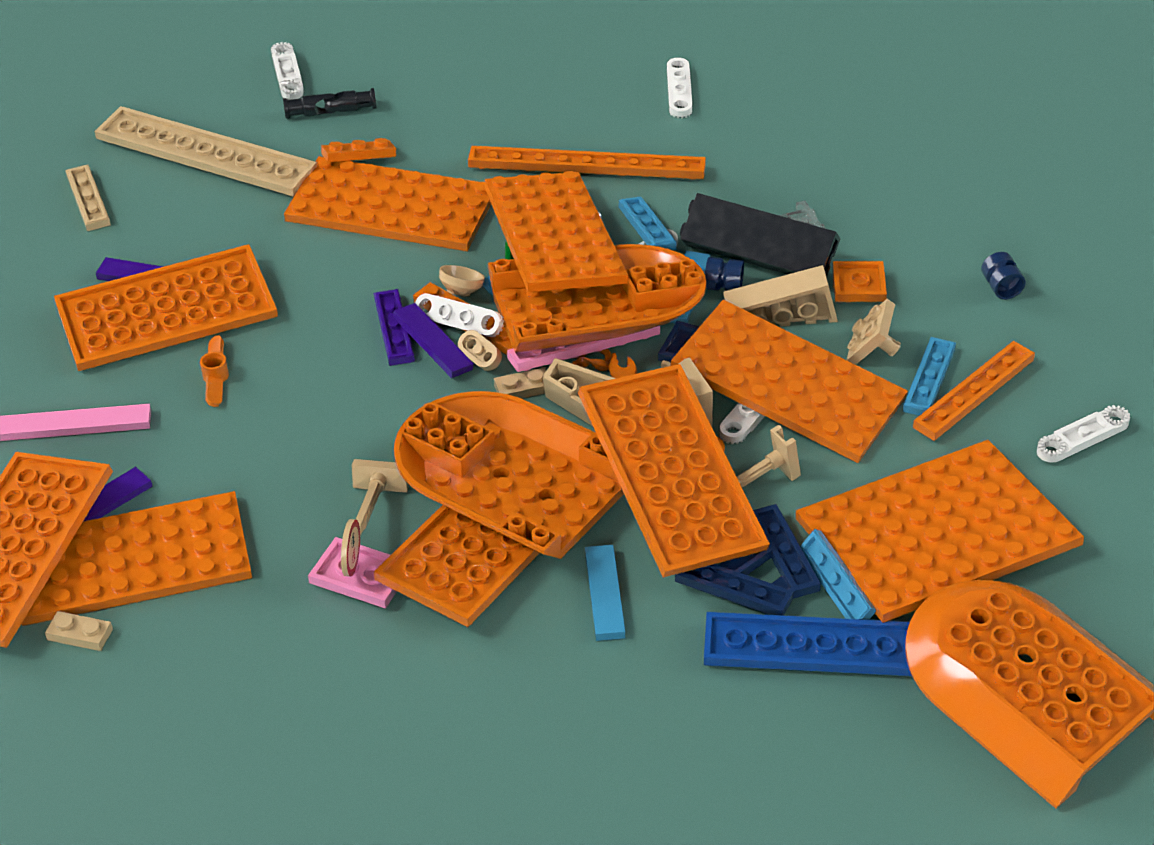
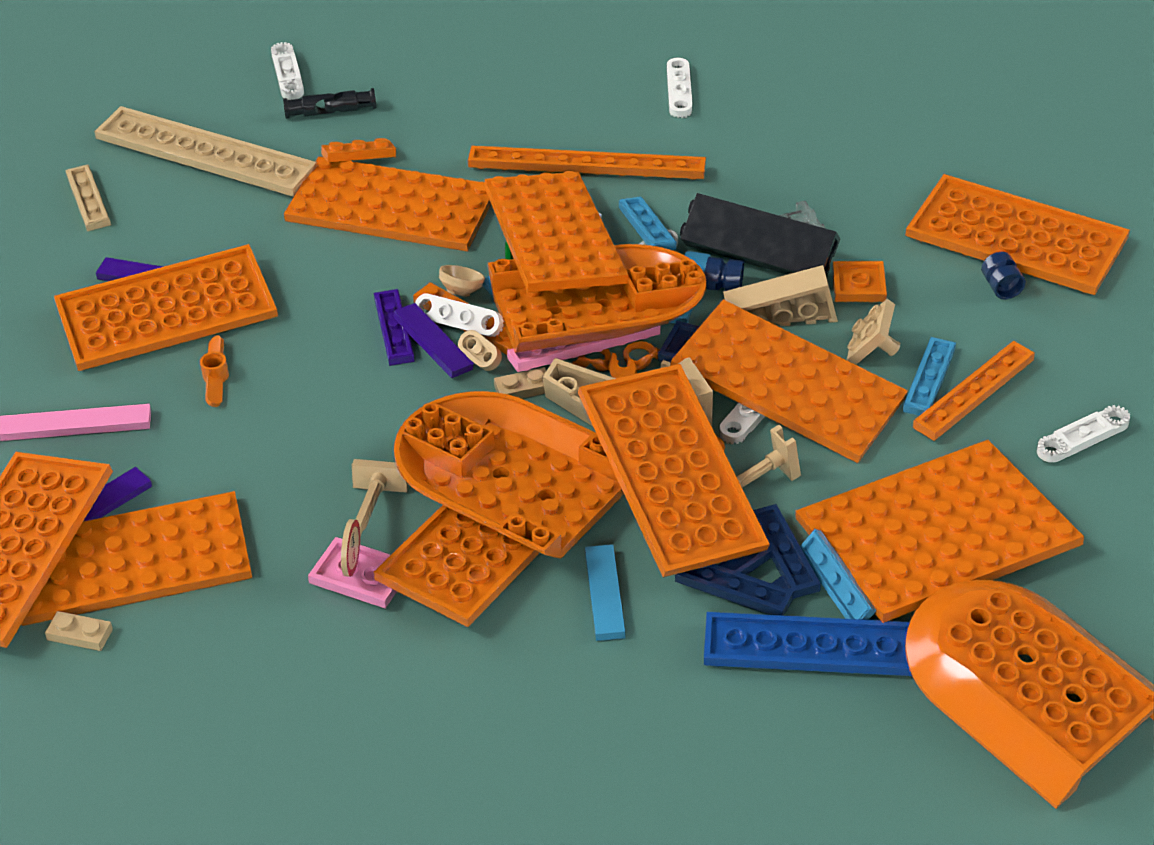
none -> orange piece [623,341,660,370]
none -> orange plate [905,174,1130,295]

